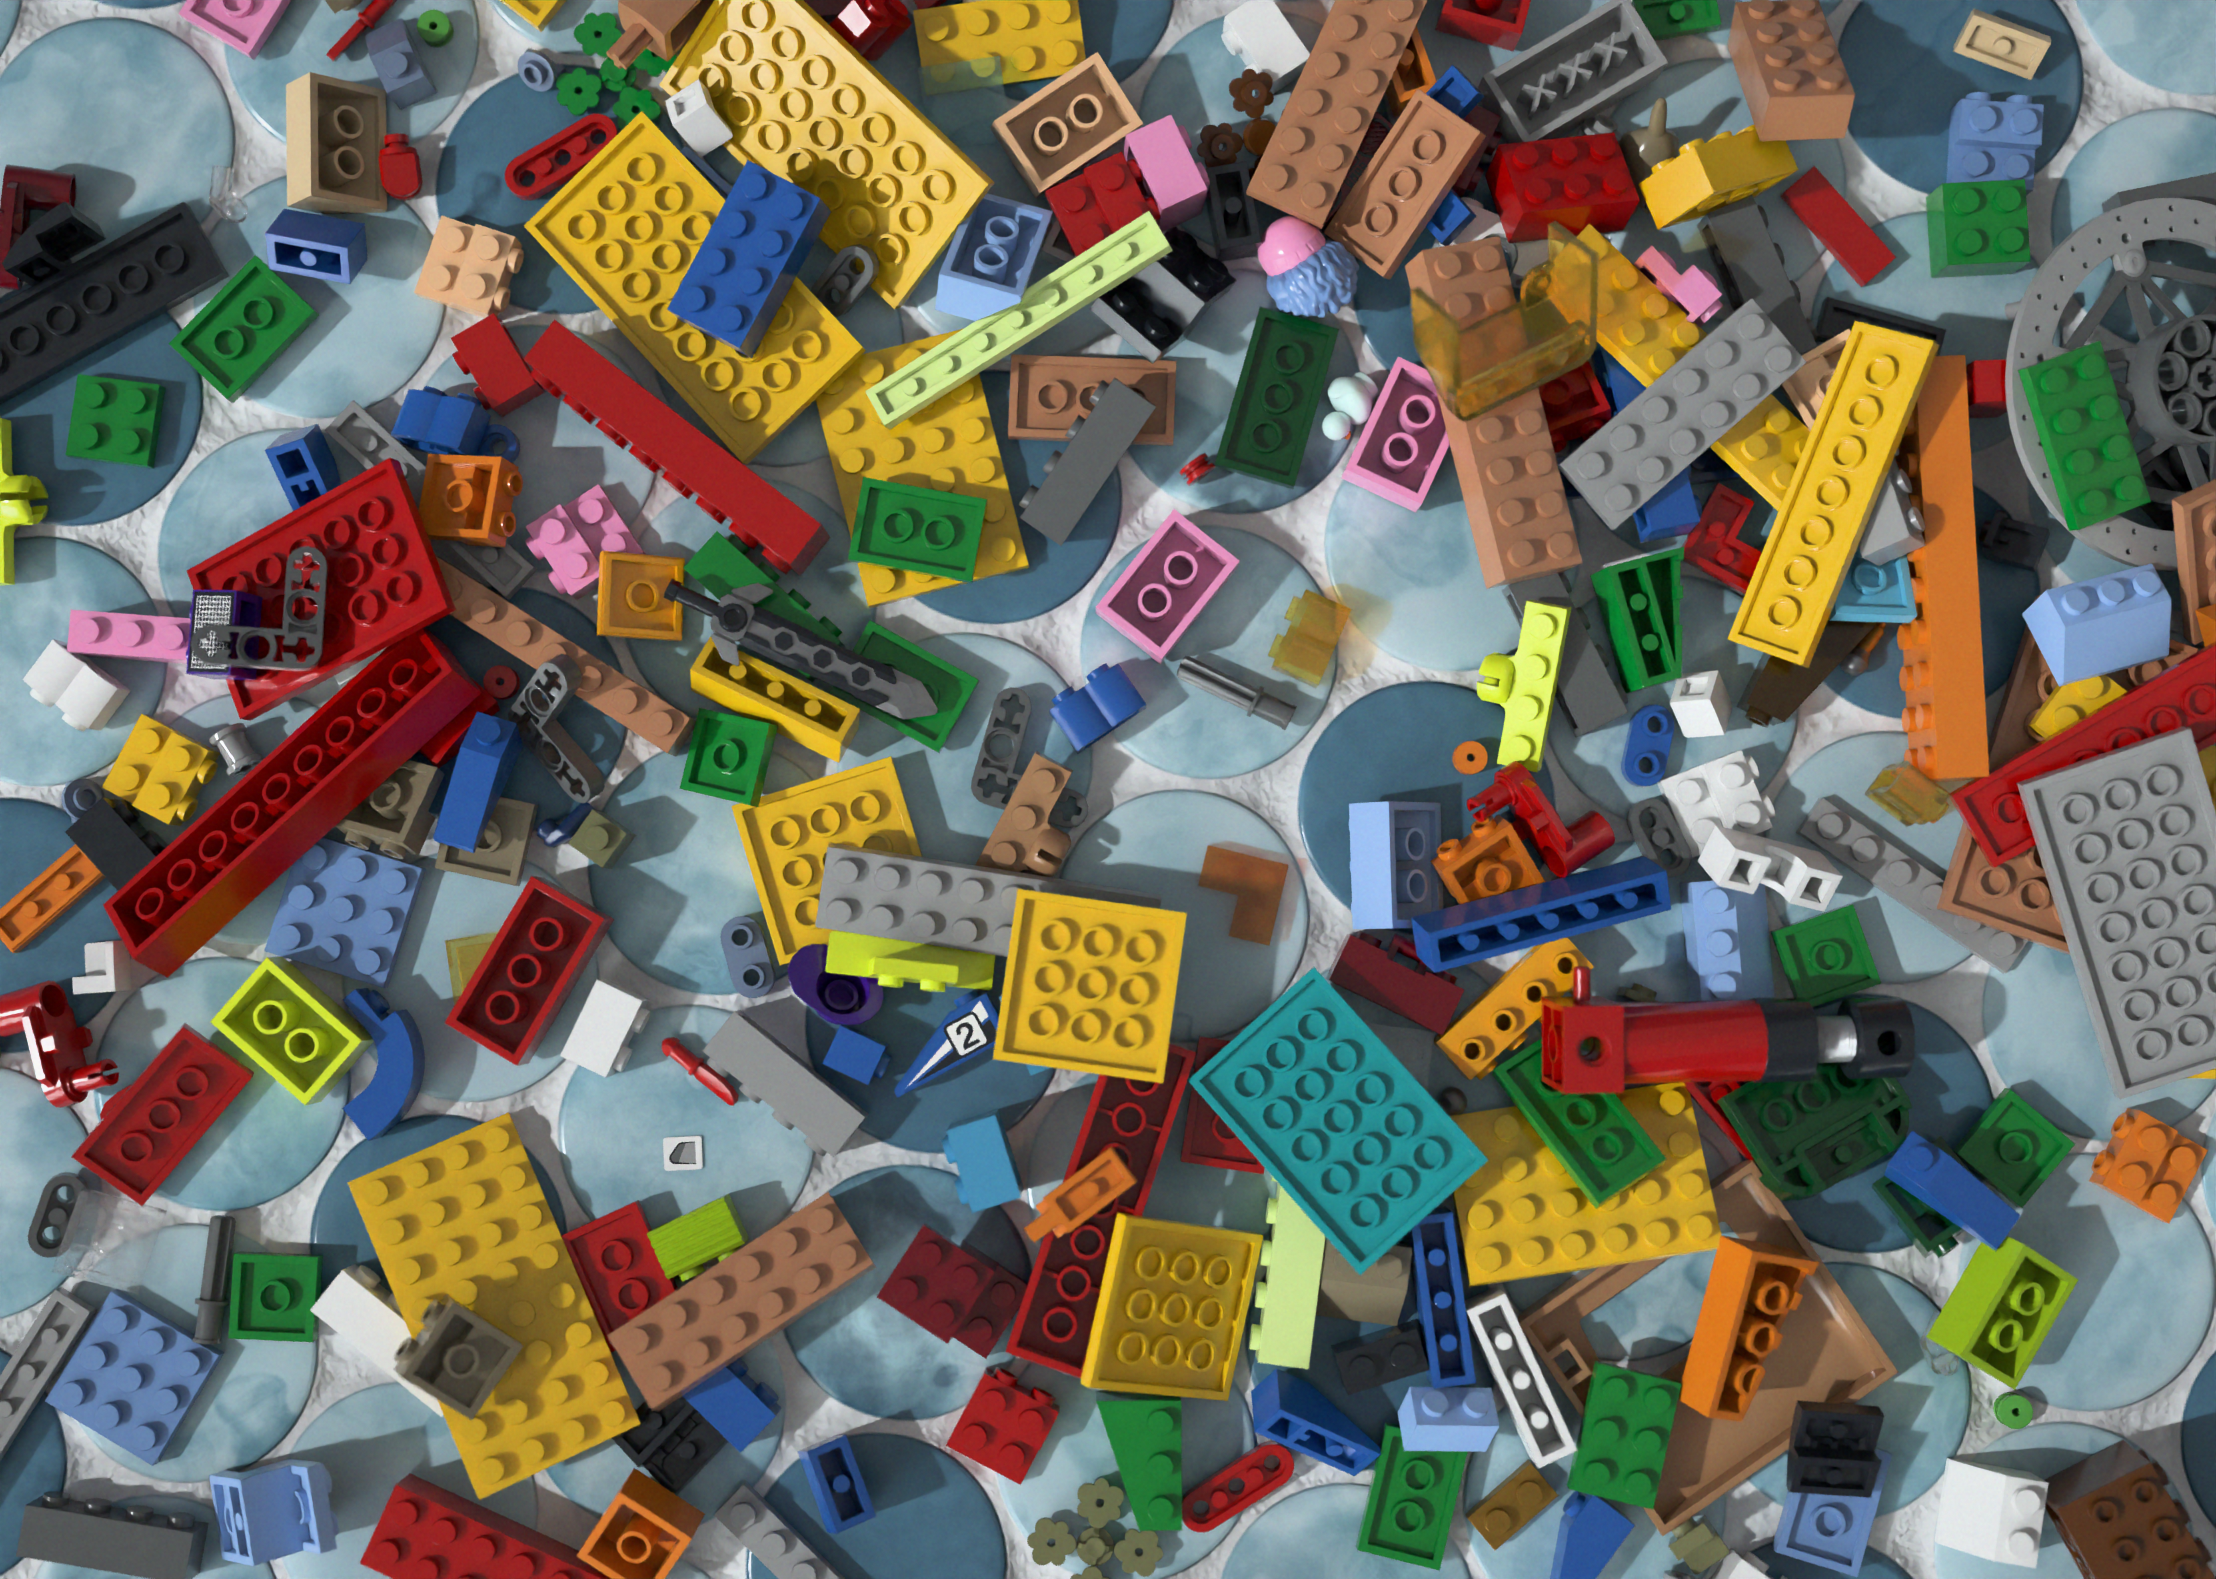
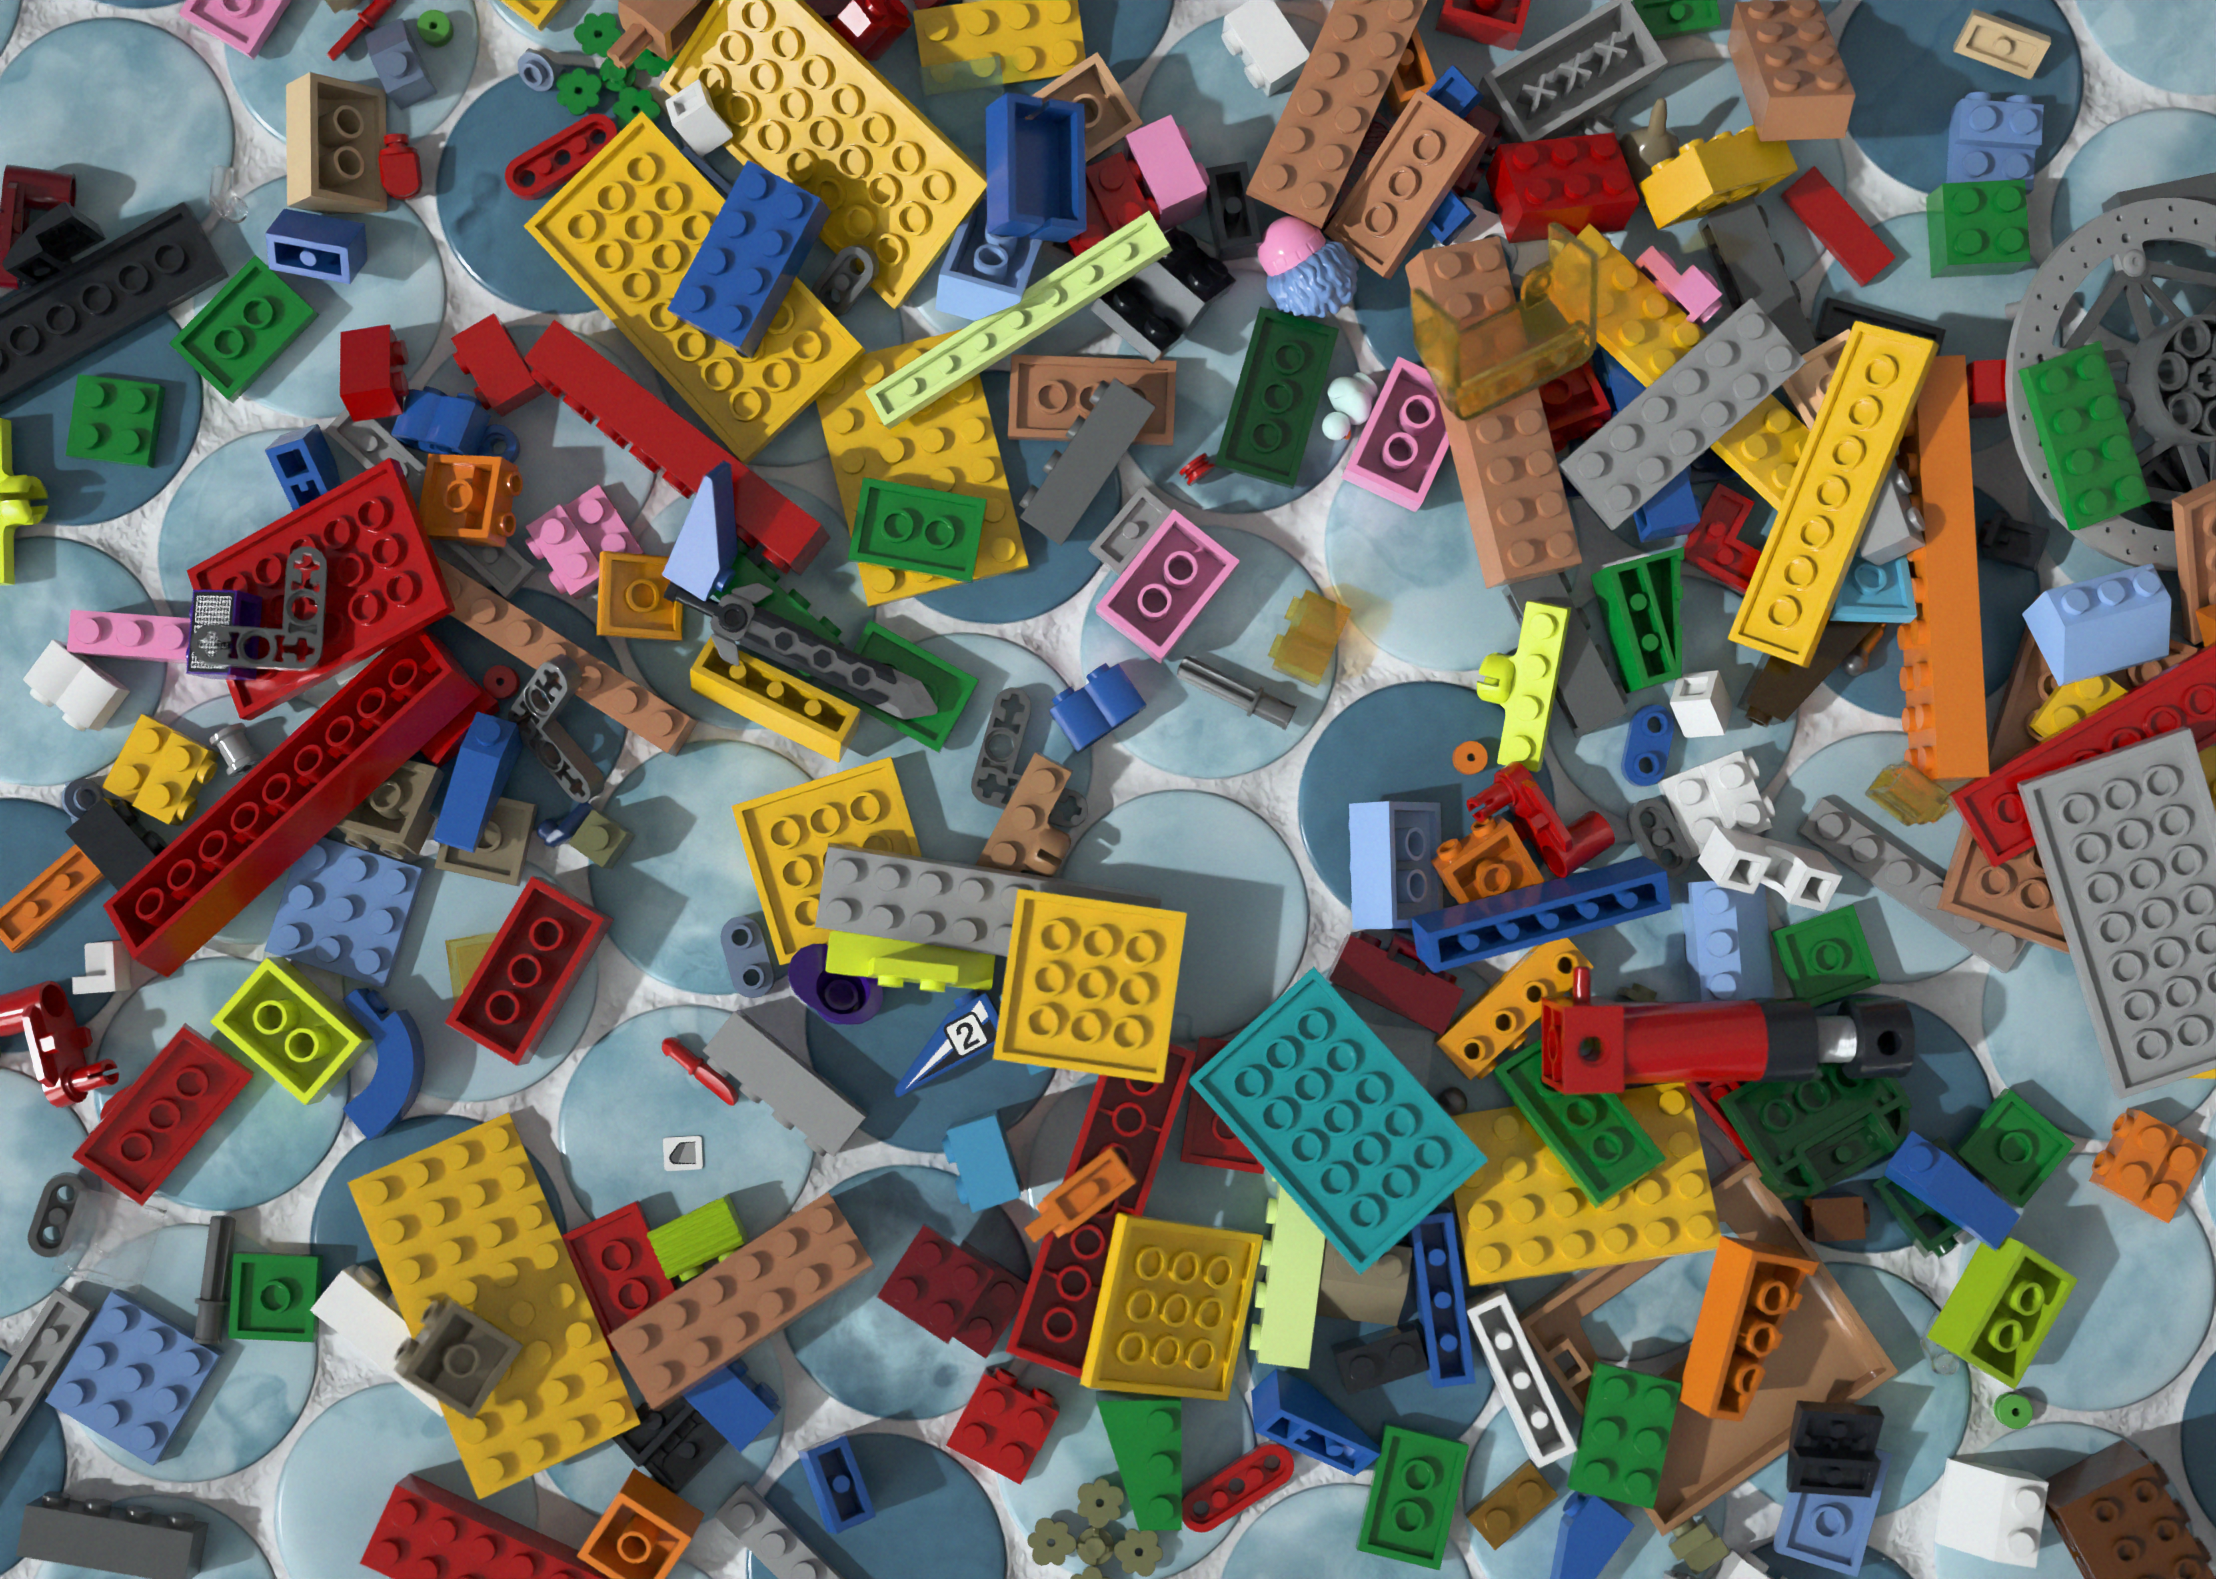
light blue bracket [209,1459,339,1566] -> none
light nougat plate [414,215,524,318] -> none
white brick [560,978,651,1078] -> none
green plate [679,708,778,807] -> none
blue brick [822,1024,892,1085] -> none
reddish brown plant [1197,69,1284,201] -> none
clear orange plate [1198,845,1289,946] -> none
light blue brick [1397,1387,1499,1452] -> none
none -> red brick [340,324,409,422]
none -> slope [662,460,738,602]
none -> blue piece [986,92,1086,243]
none -> light grey plate [1088,486,1172,577]
none -> reddish brown brick [1801,1192,1870,1242]

